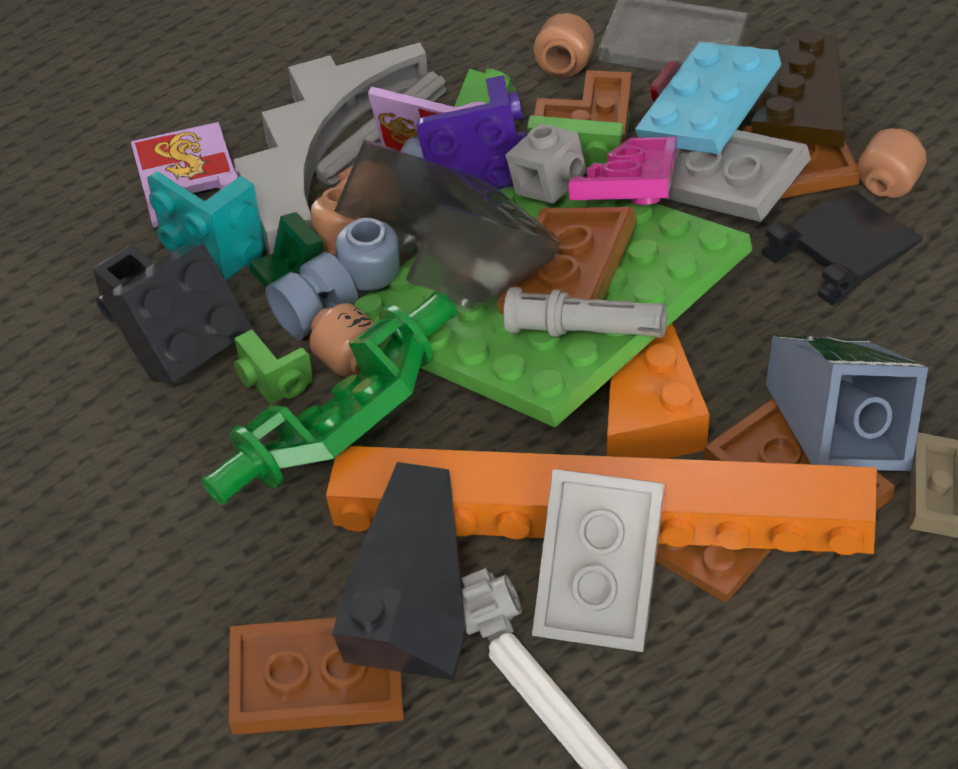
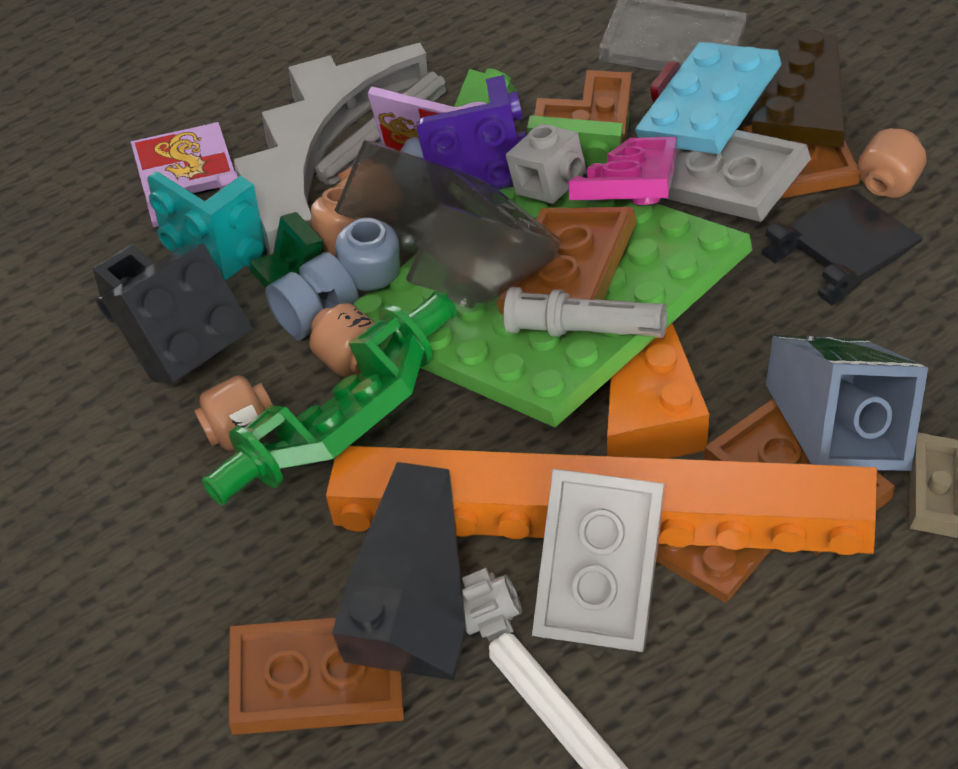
bright green bracket [234,329,313,405] -> none
nougat head [533,13,595,77] -> none
none -> nougat head [194,375,273,451]

